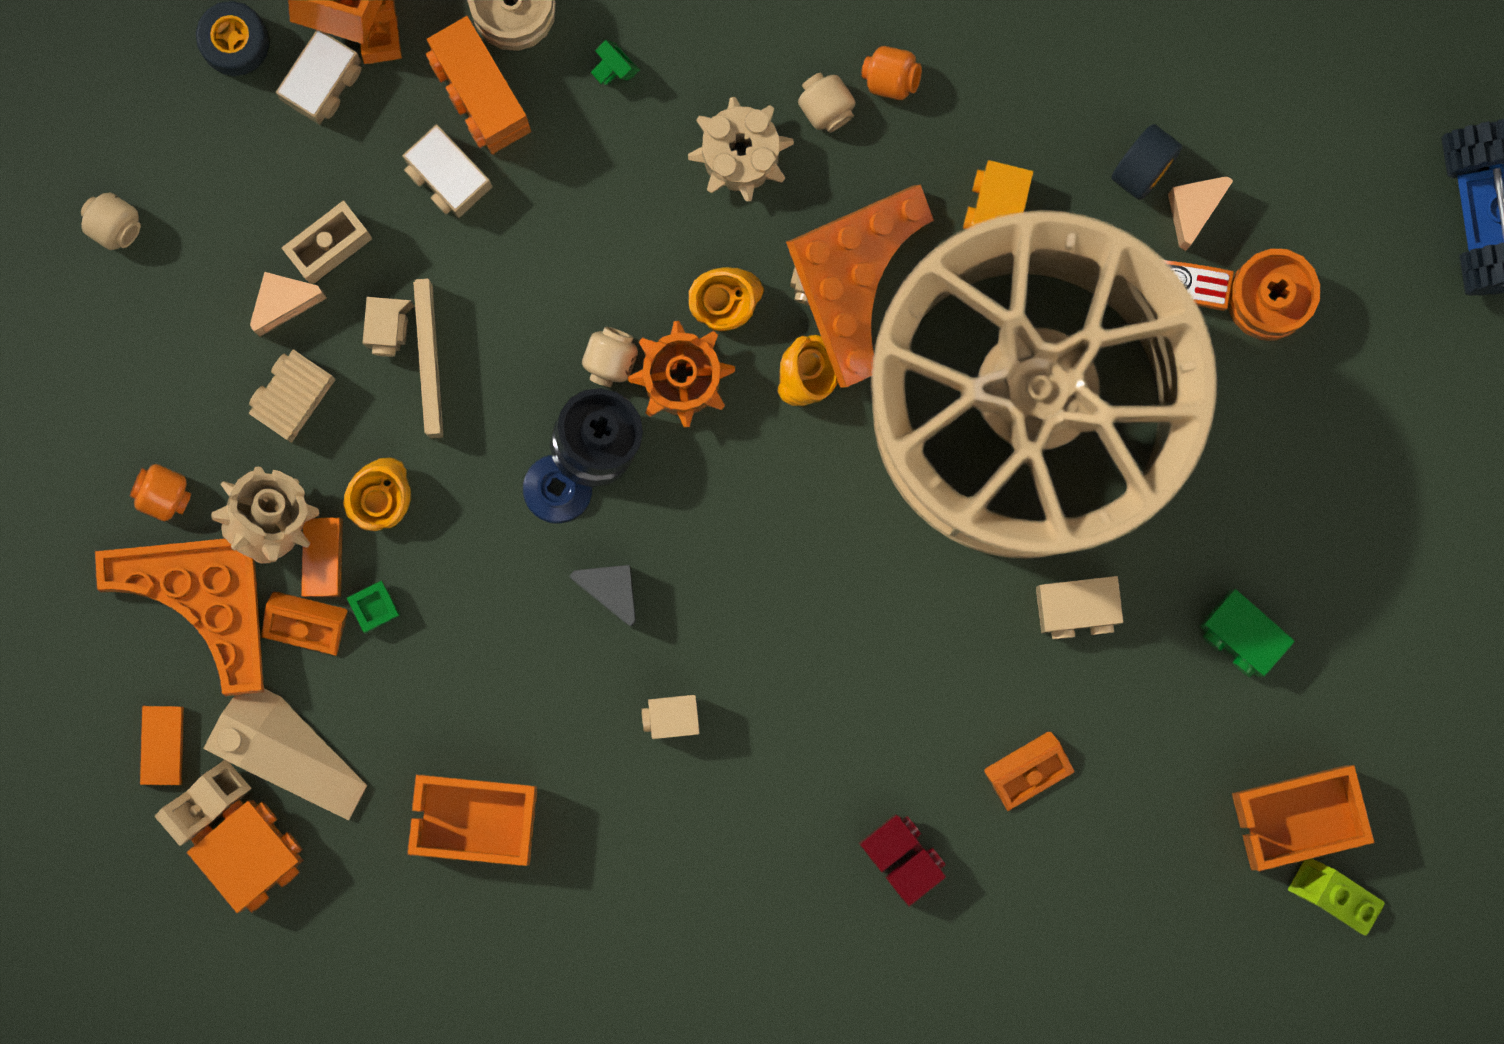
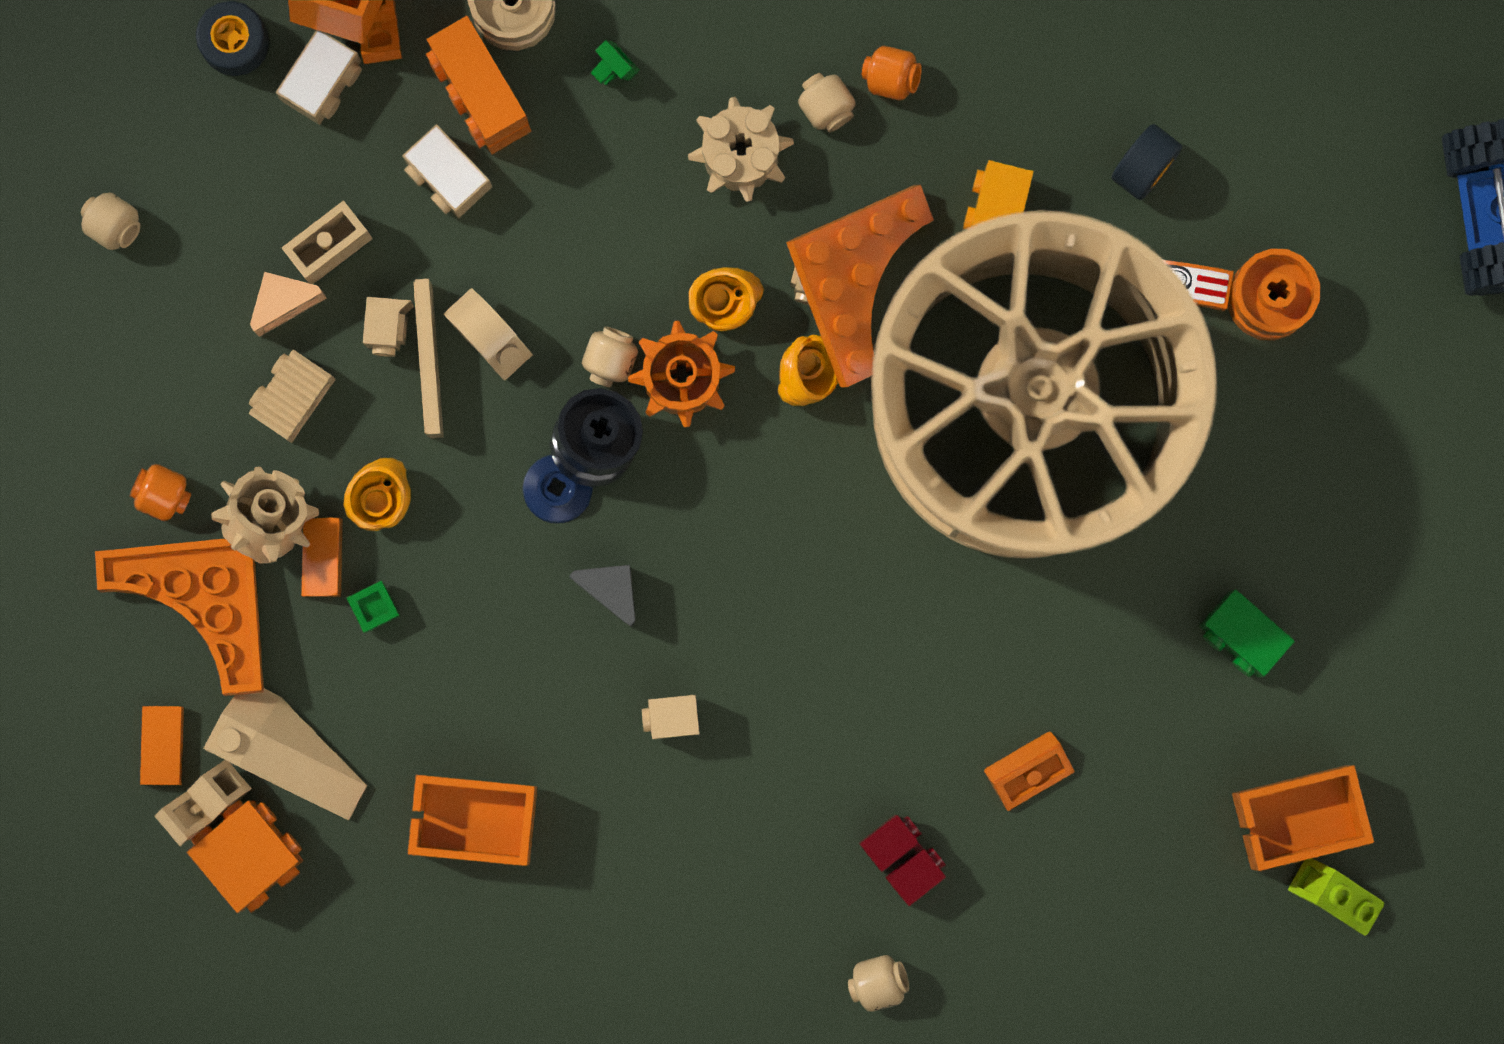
orange slope [261,592,348,656] -> none
tan brick [1036,576,1123,640] -> none
light nougat slope [1168,176,1233,251] -> none
none -> tan brick [443,288,533,381]
none -> tan head [848,955,909,1012]

